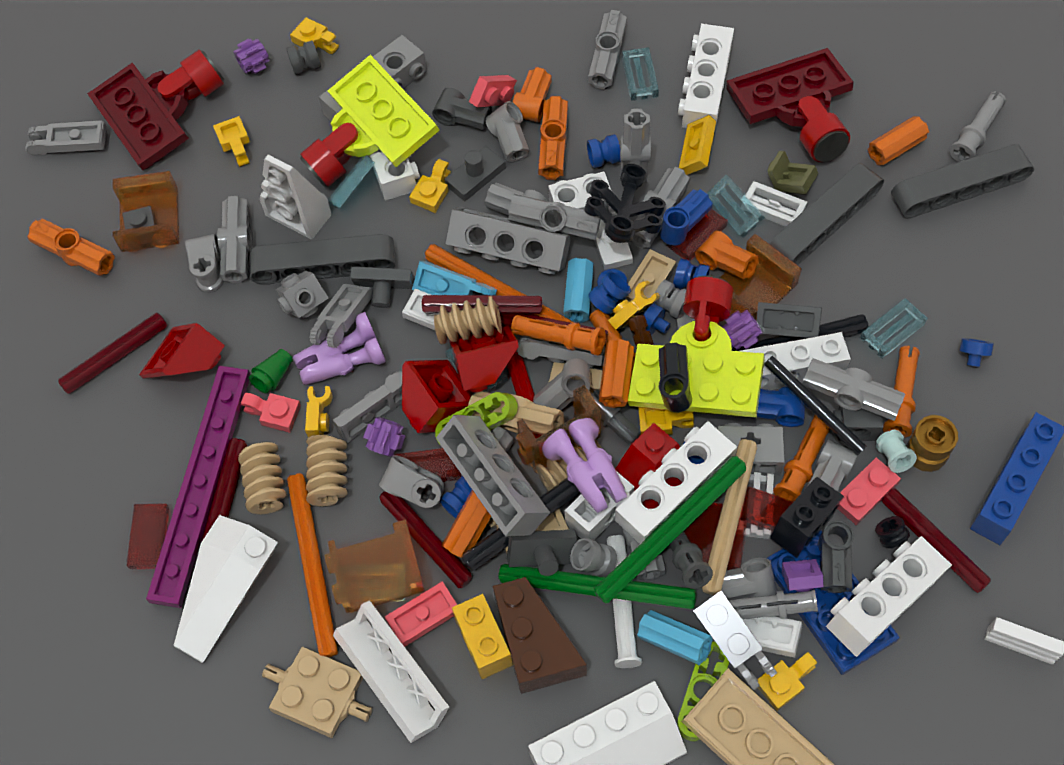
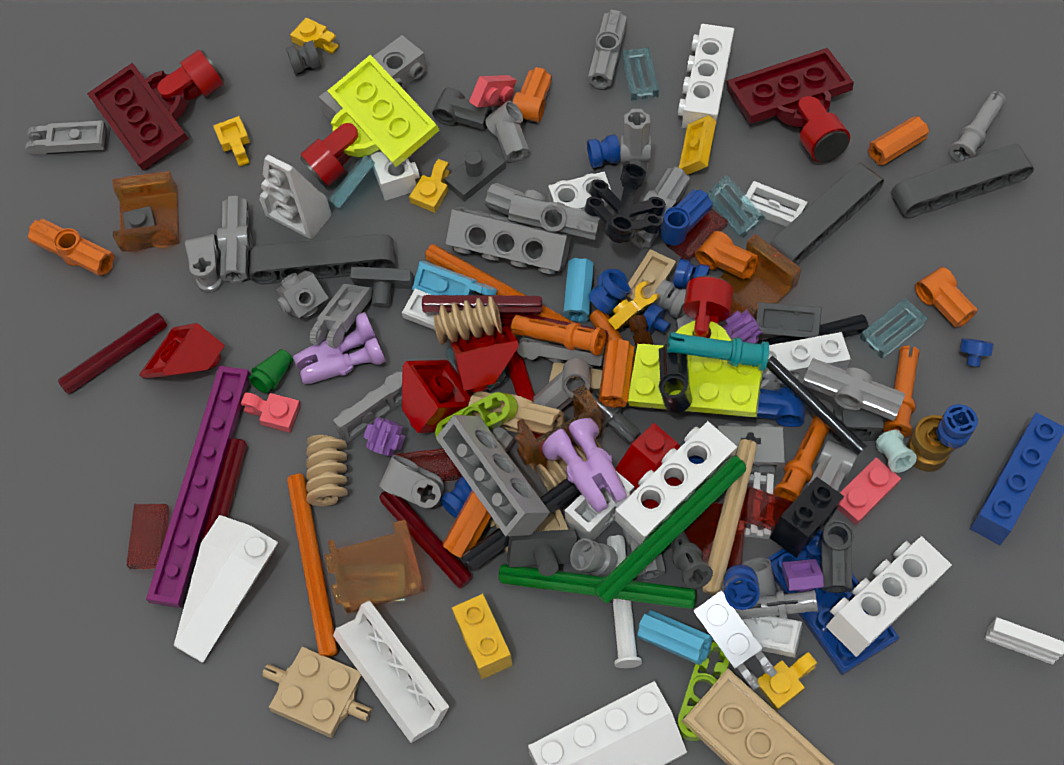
medium lavender gear [233,39,270,74] -> none
tan piece [238,442,286,514] -> none
yellow plate [305,386,333,437] -> none
coral plate [384,581,457,647] -> none
reddish brown wedge [493,577,587,694] -> none
orange piece [538,96,568,180] -> none
white plate [594,211,633,271] -> none
yellow plate [638,407,694,435] -> none
olive bracket [768,151,818,194] -> none
black bush [875,516,910,548] -> none
dark red axle [882,488,991,593] -> none
none -> teal pin [667,332,769,371]
none -> blue wheel [724,564,760,610]
none -> orange piece [915,267,978,328]
none -> blue wheel [936,404,978,448]

